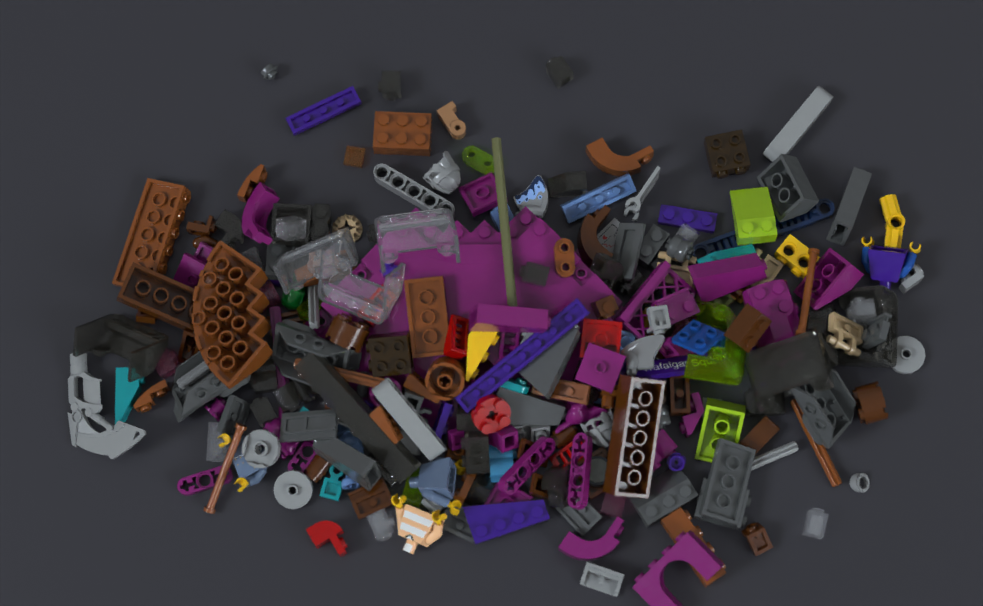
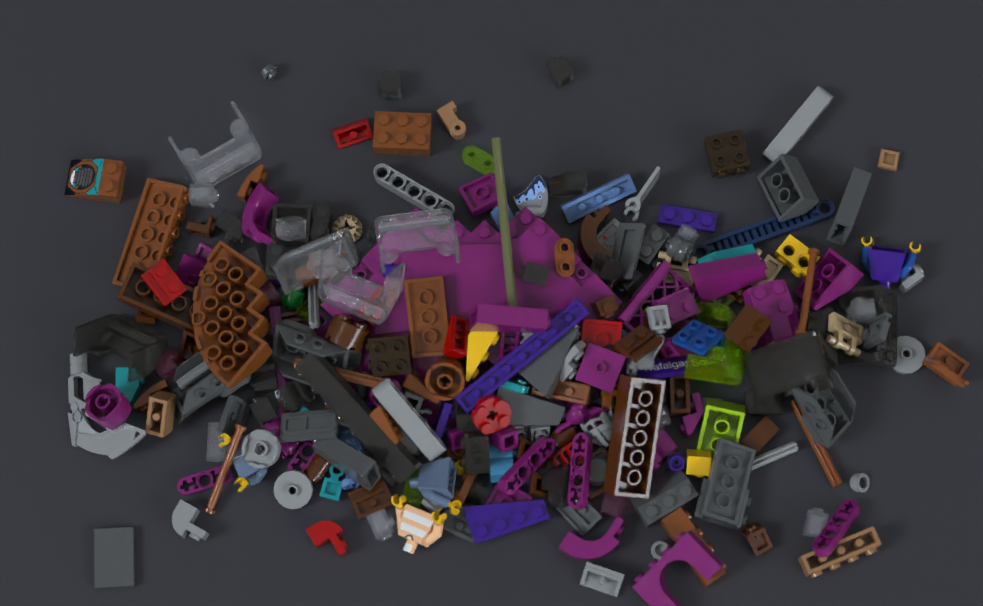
reddish brown arm [193,235,219,249] -> none
magenta brick [204,397,226,422] -> none
dark purple plate [286,86,361,136] -> none
clear orange tile [343,145,366,168] -> none
light grey helmet [422,151,461,194] -> none
dark orange arch [585,137,654,176] -> none
lime slope [730,187,777,246] -> none
reddish brown brick [852,381,889,425] -> none
yellow piece [879,194,905,248] -> none
none -> slope [64,159,127,203]
none -> magenta brick [85,383,132,429]
none -> dark grey tile [94,527,135,588]
none -> red plate [141,259,187,307]
none -> medium nougat brick [145,390,177,438]
none -> clear windscreen [168,101,262,190]
none -> light grey brick [172,499,209,541]
none -> clear brick [189,183,218,208]
none -> red slope [332,118,373,149]
none -> light grey slope [559,340,587,382]
none -> reddish brown plate [614,325,662,363]
none -> light grey plate [651,541,669,561]
none -> yellow brick [685,449,713,478]
none -> medium nougat brick [798,526,882,578]
none -> magenta beam [812,500,860,557]
none -> medium nougat tile [877,148,900,172]
none -> dark orange plate [921,341,970,388]

